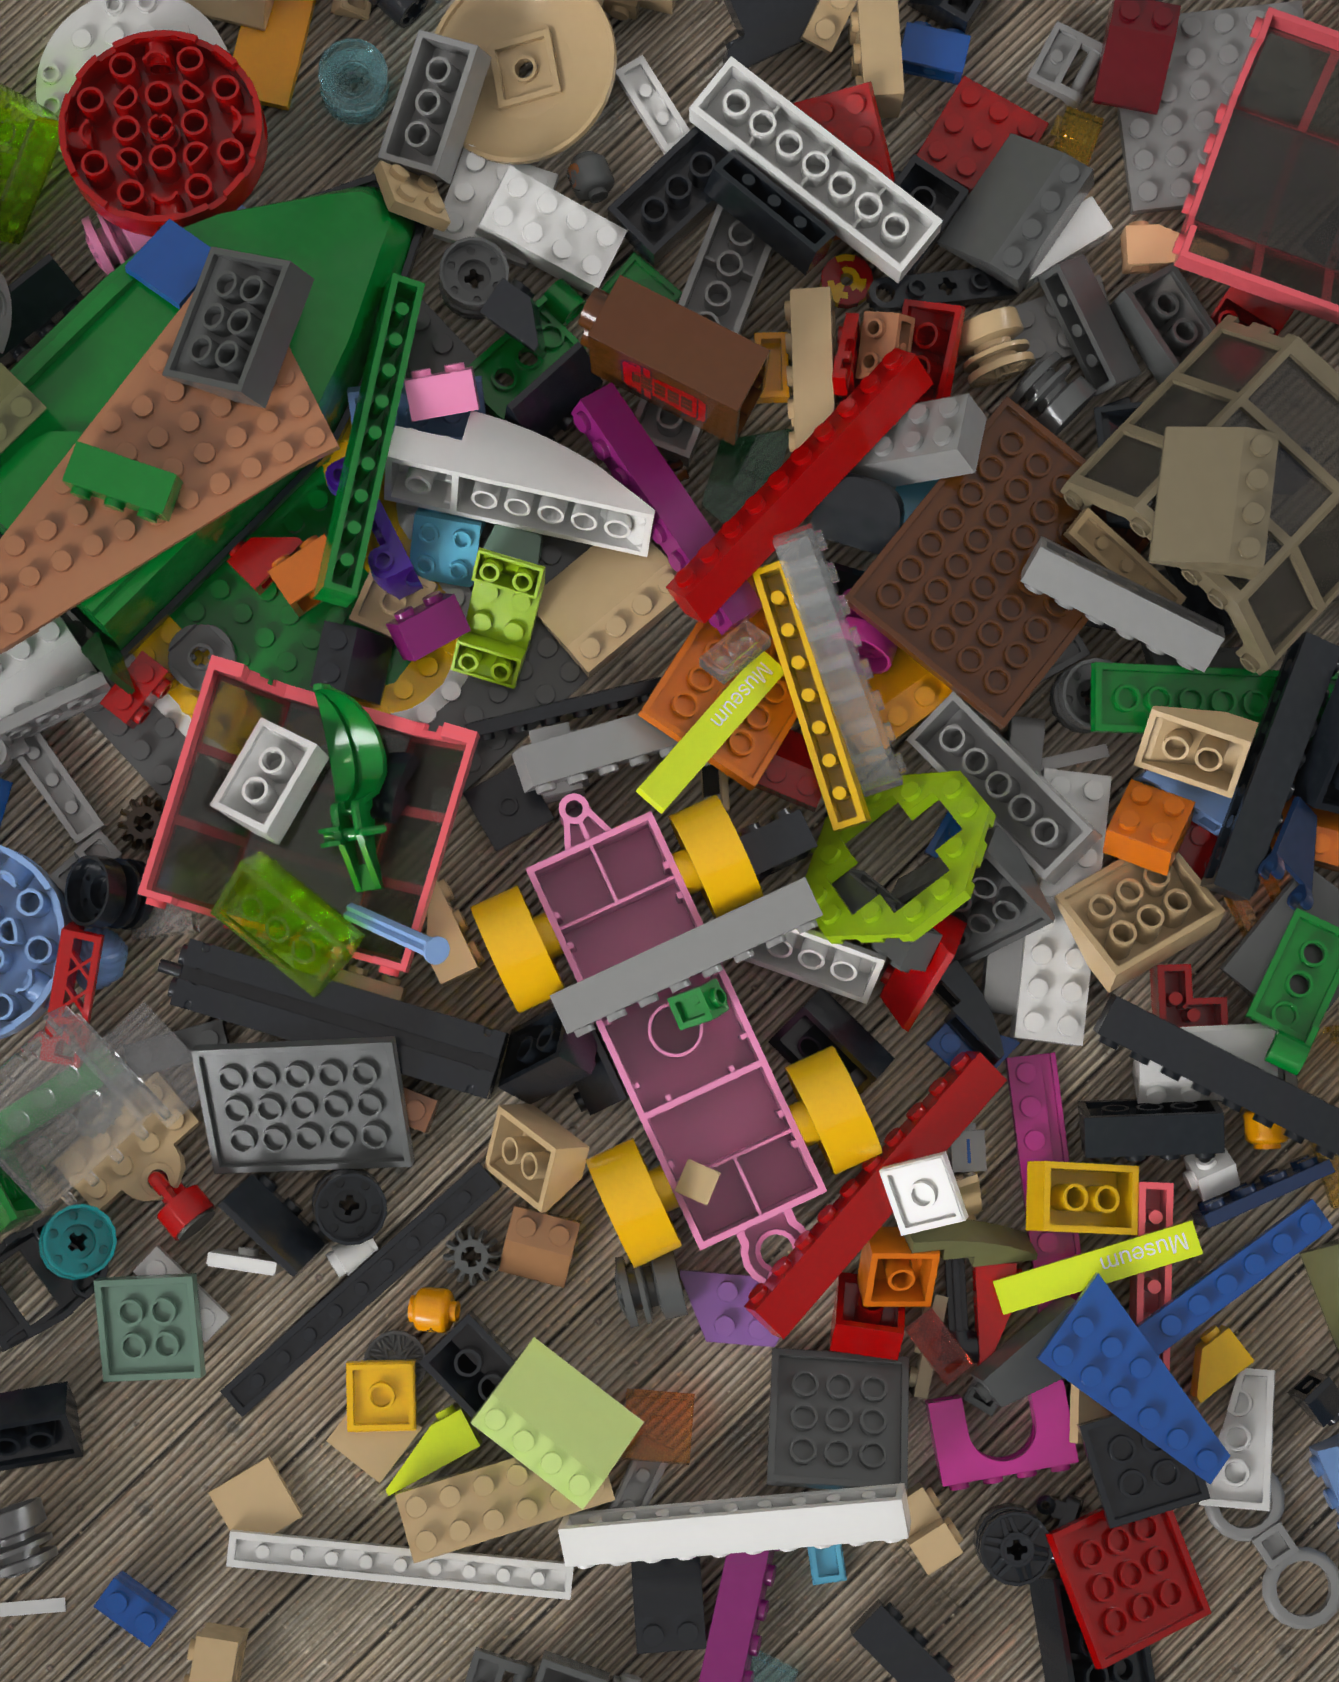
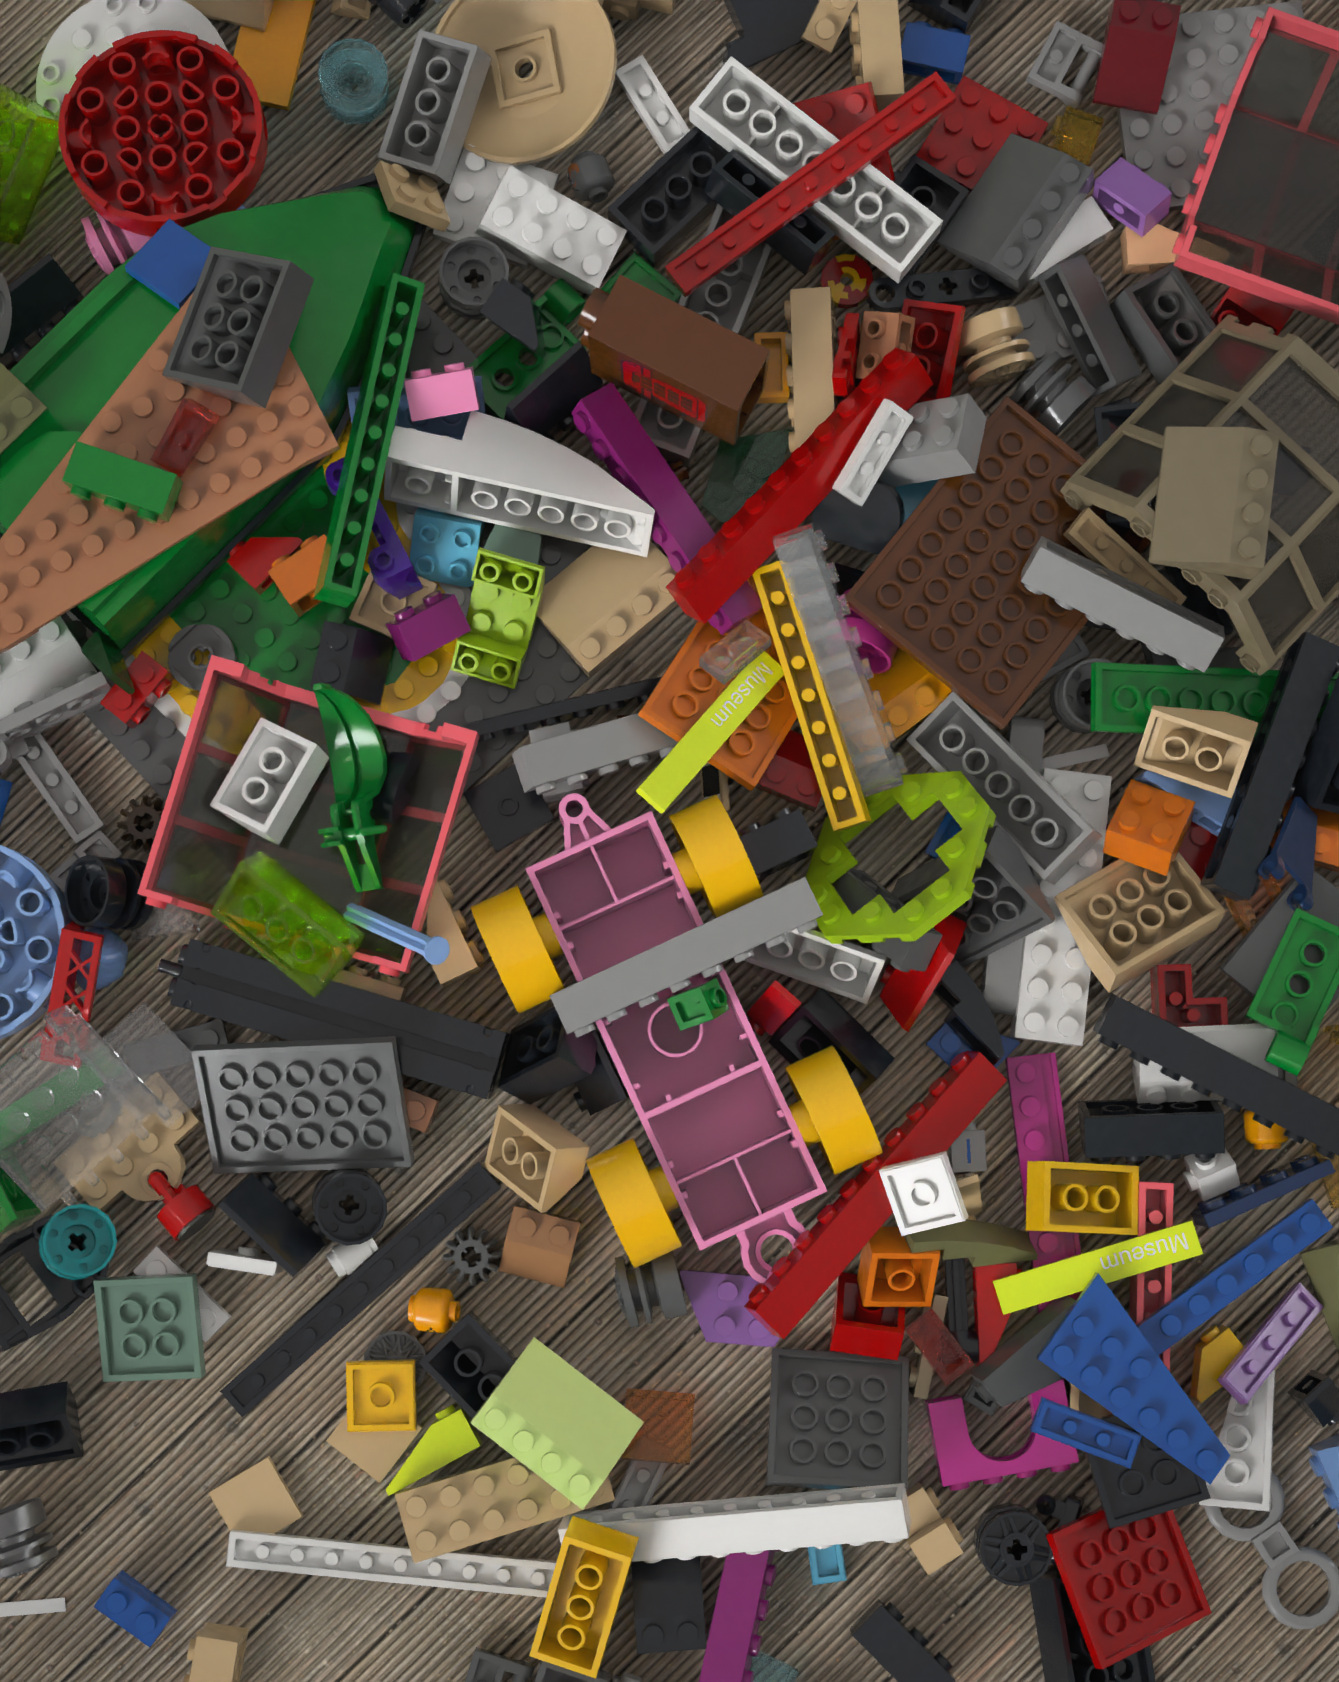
tan slope [675,1159,721,1205] -> none
none -> clear red slope [150,398,220,478]
none -> yellow brick [529,1516,639,1679]
none -> red plate [664,72,957,297]
none -> red slope [746,980,801,1037]
none -> white plate [832,398,914,507]
none -> blue tile [1030,1397,1142,1469]
none -> medium lavender brick [1092,157,1172,237]
none -> medium lavender tile [1217,1282,1323,1405]

